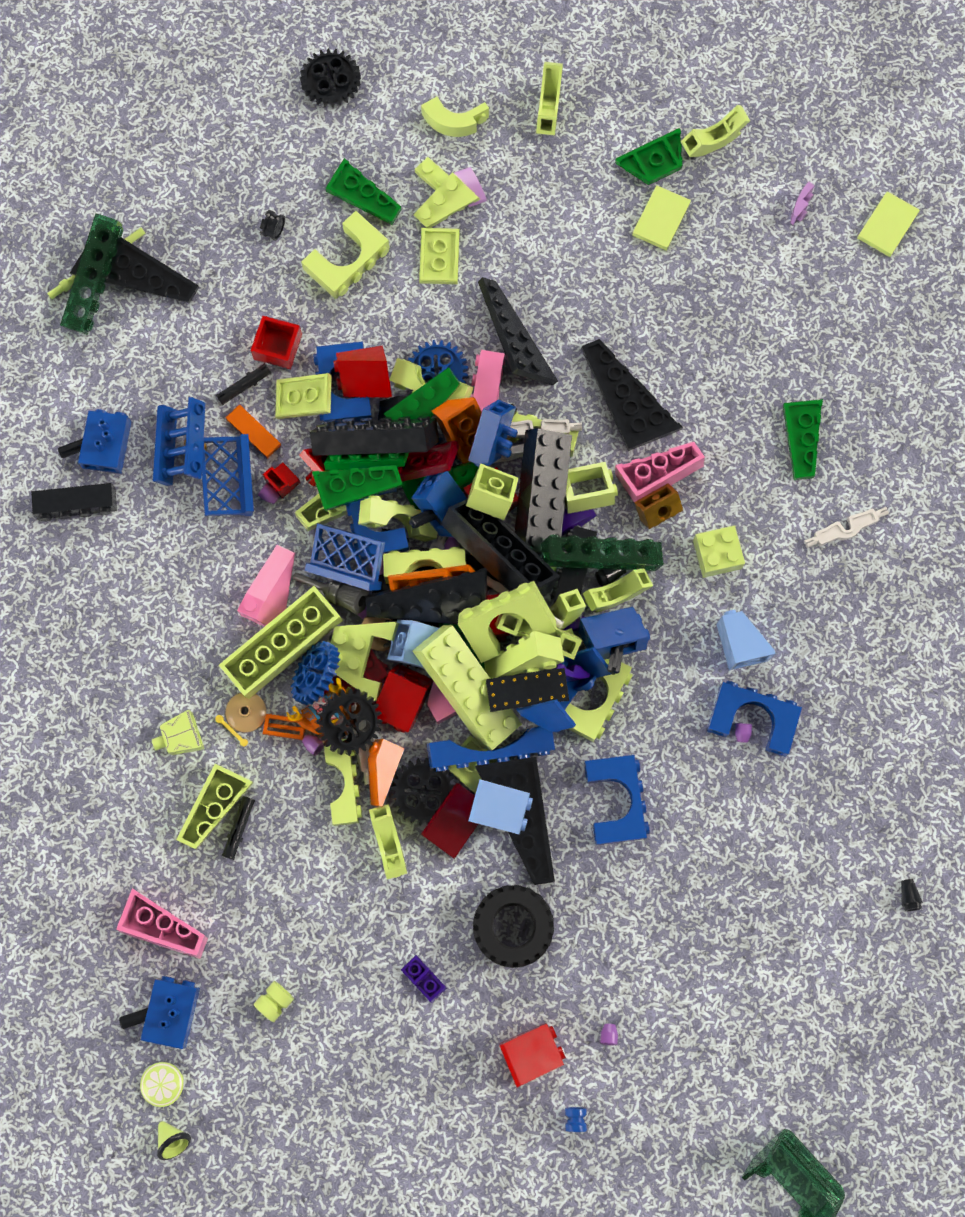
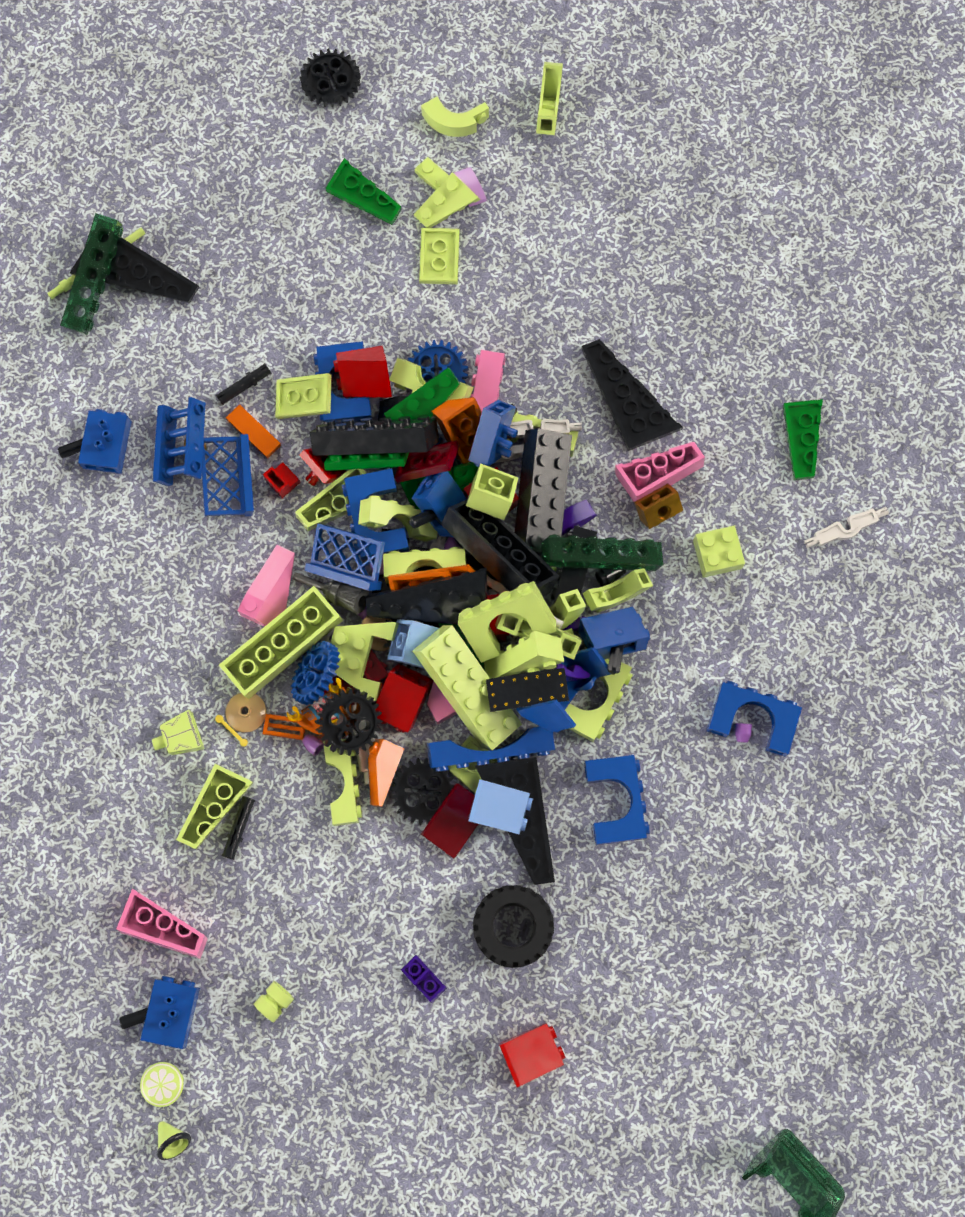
black brick [31,483,117,522] -> none
red piece [250,315,302,370] -> none
medium lavender hose [258,483,280,504] -> none
black wheel [260,210,285,241] -> none
yellowish green arch [301,211,390,299] -> none
green wing [312,465,403,511] -> none
yellowish green arch [369,804,407,879] -> none
black wing [478,277,558,385] -> none
yellowish green window [565,462,618,514] -> none
blue wheel [565,1107,587,1132] -> none
medium lavender hose [600,1024,618,1046] -> none
green wing [615,128,683,185] -> none
yellowish green tile [632,185,691,251] -> none
yellowish green arch [681,105,750,157] -> none
light blue slope [716,610,775,670] -> none
lavender slope [790,182,815,225] -> none
yellowish green tile [857,191,920,257] -> none
black cone [901,879,923,912] -> none

